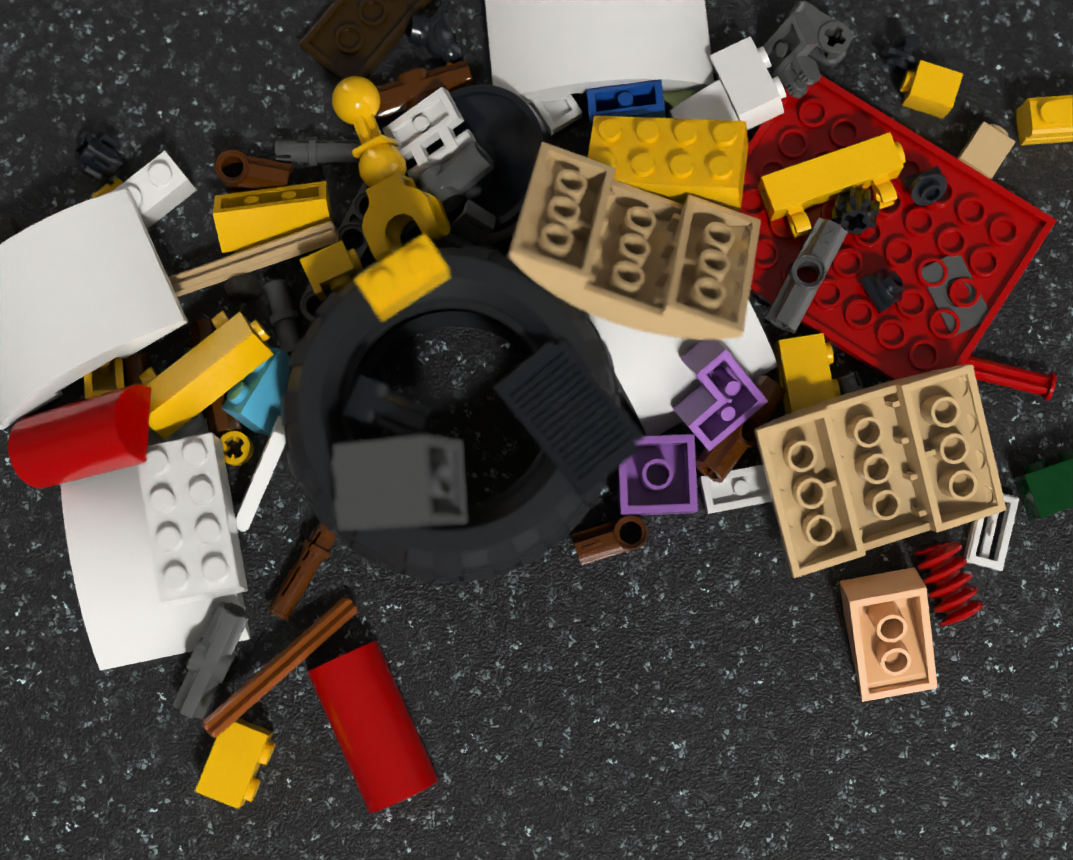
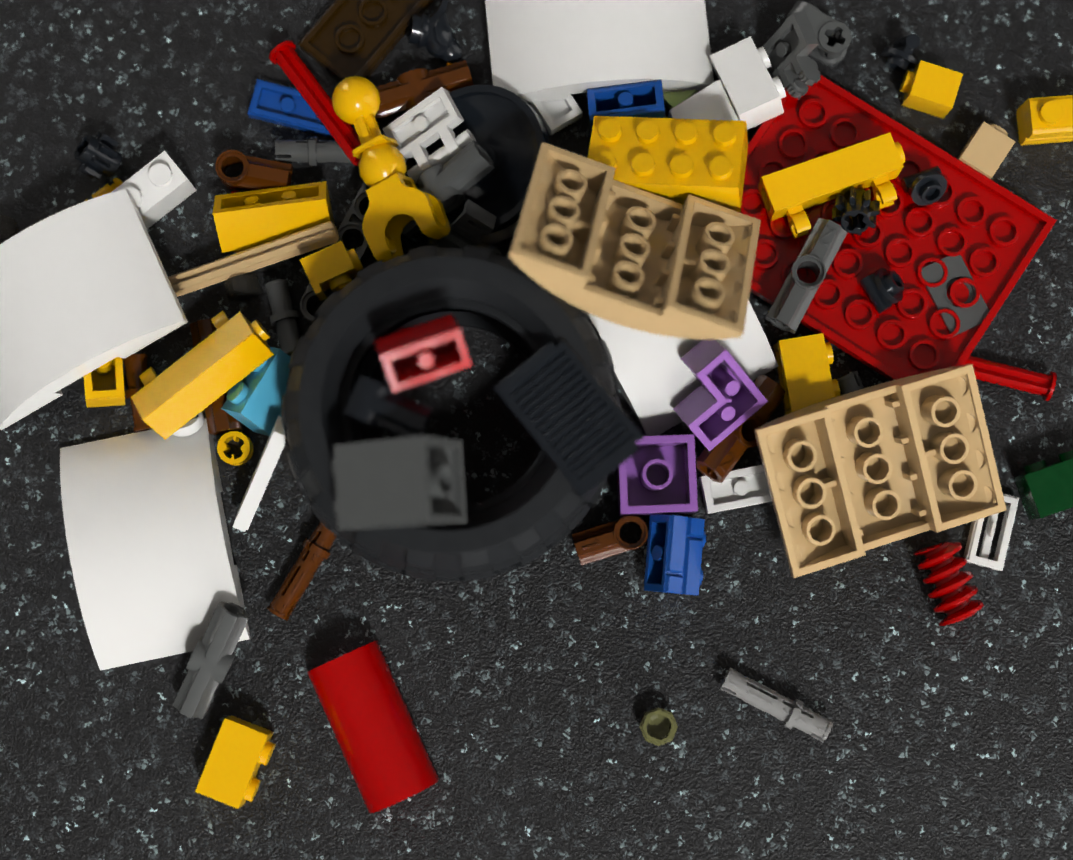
red brick [8,384,151,489] -> none
white brick [138,433,248,607] -> none
dark orange axle [202,597,358,738] -> none
yellow brick [354,234,450,322] -> none
light nougat slope [840,567,938,702] -> none
none -> blue tile [247,79,357,138]
none -> red axle [269,40,361,166]
none -> red brick [374,314,472,394]
none -> olive tile [639,706,678,746]
none -> blue brick [643,514,706,596]
none -> light grey pin [719,667,834,743]

